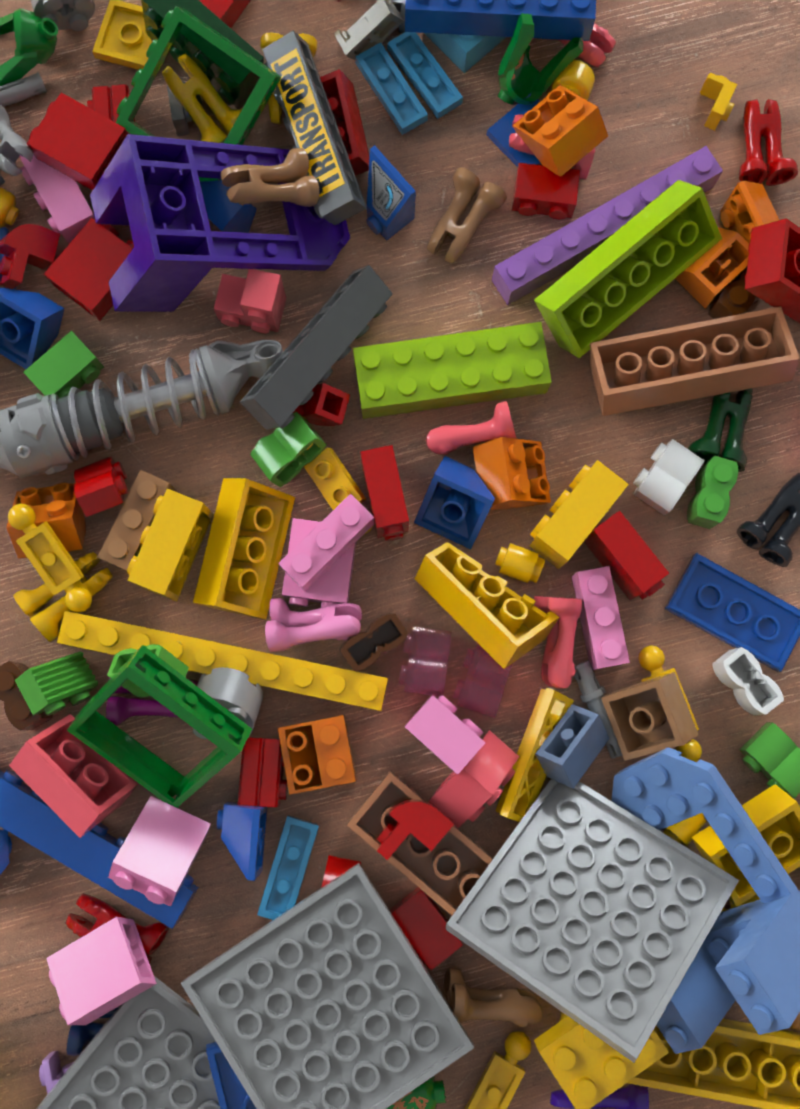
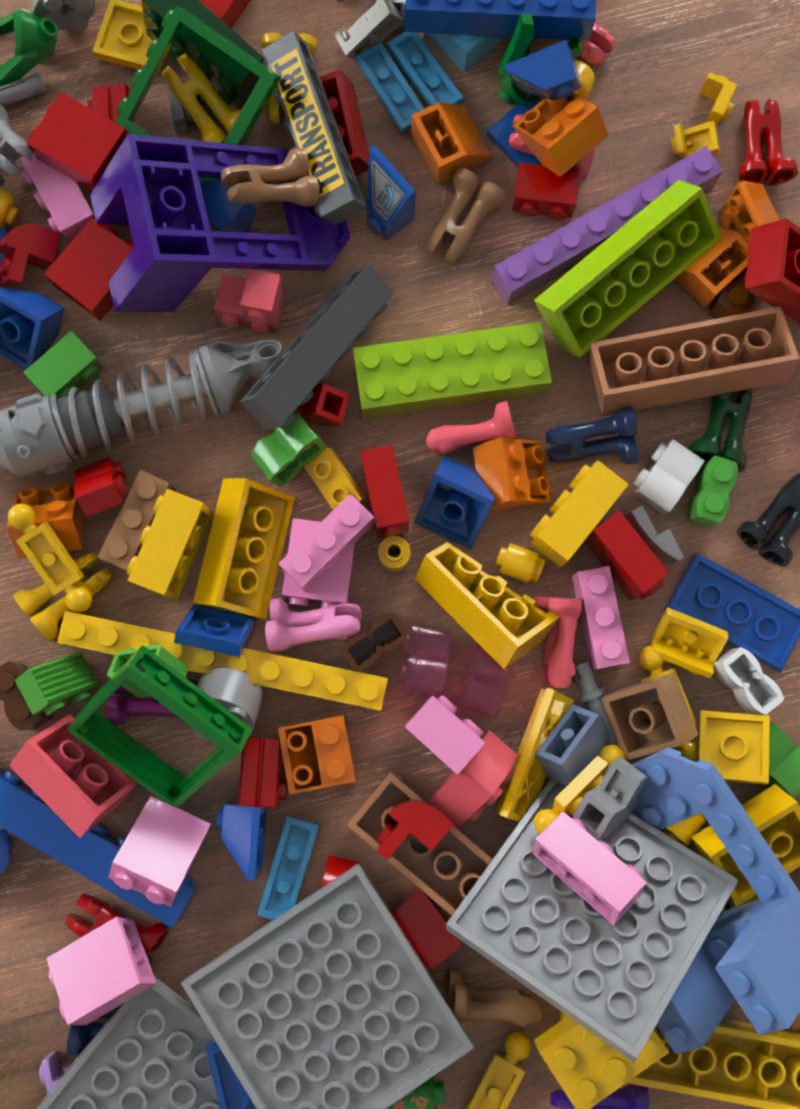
none -> blue tile [174,604,256,657]
none -> yellow brick [378,536,411,572]
none -> orange slope [411,102,492,184]
none -> blue slope [505,40,581,100]
none -> bright pink brick [532,812,647,926]
none -> yellow plate [534,745,626,834]
none -> dark blue piece [545,406,639,465]
none -> light grey brick [572,757,648,841]
none -> light grey slope [625,506,684,565]
none -> yellow bracket [651,607,728,678]
none -> yellow bracket [670,120,721,159]
none -> yellow plate [698,710,770,785]

